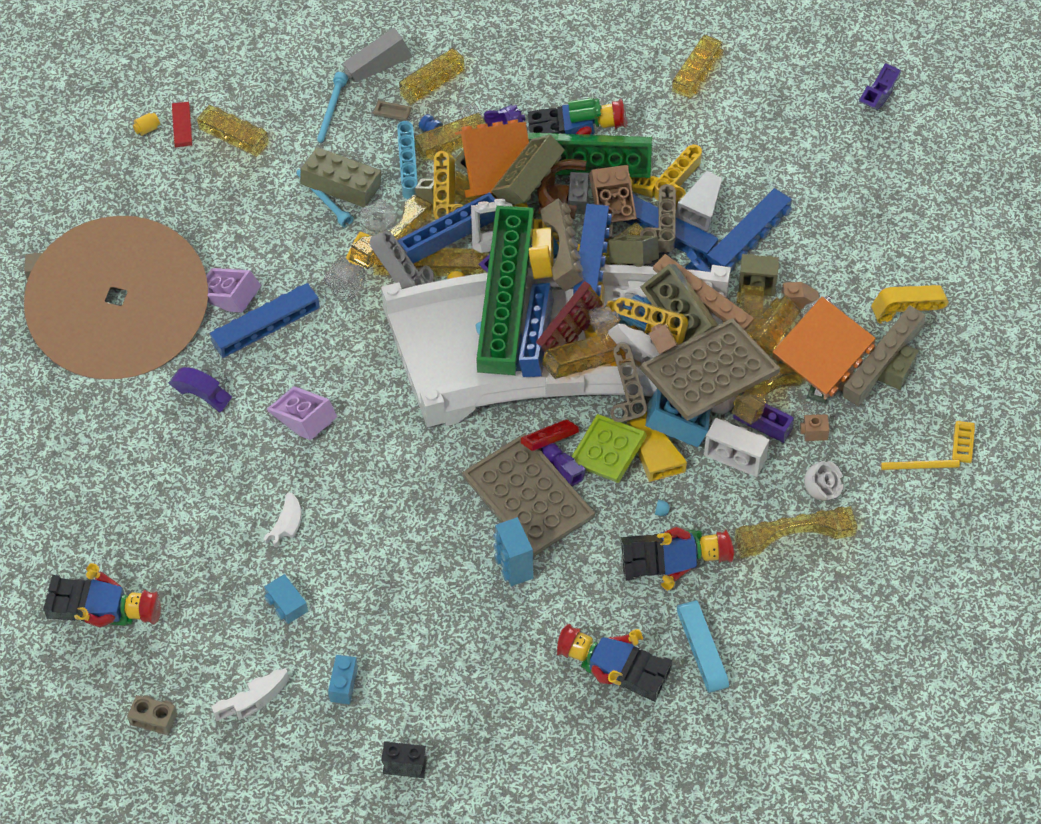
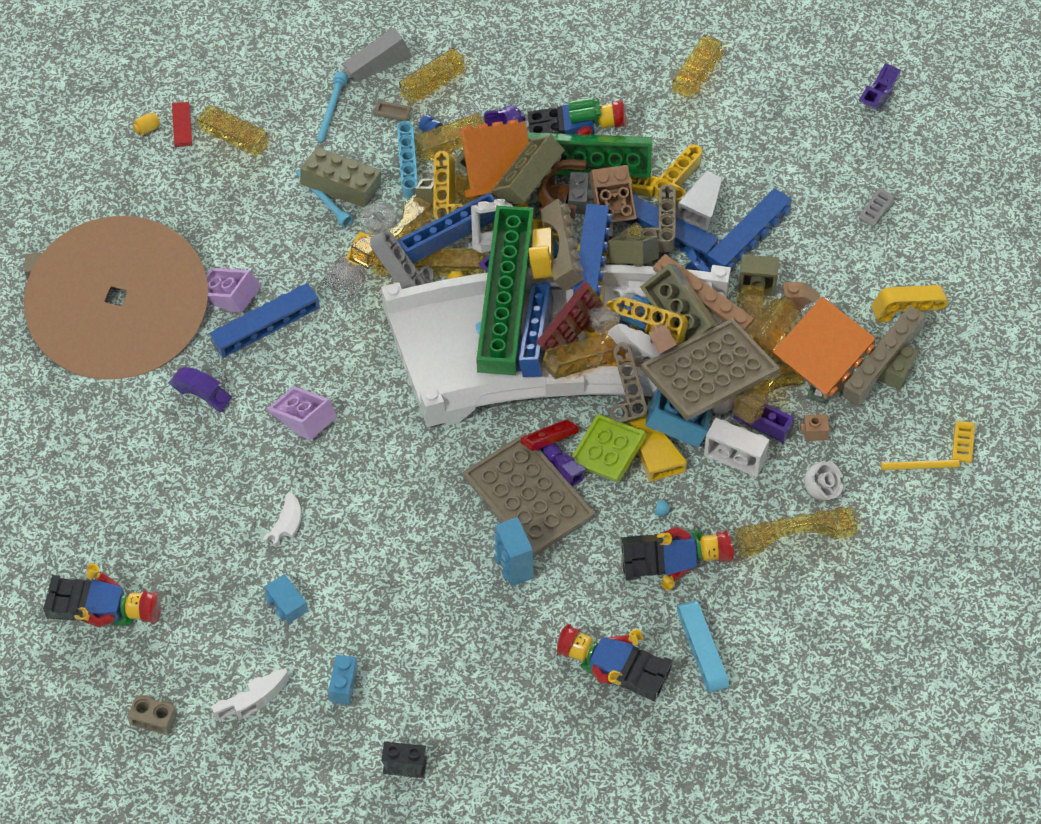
none -> light grey slope [858,188,894,227]

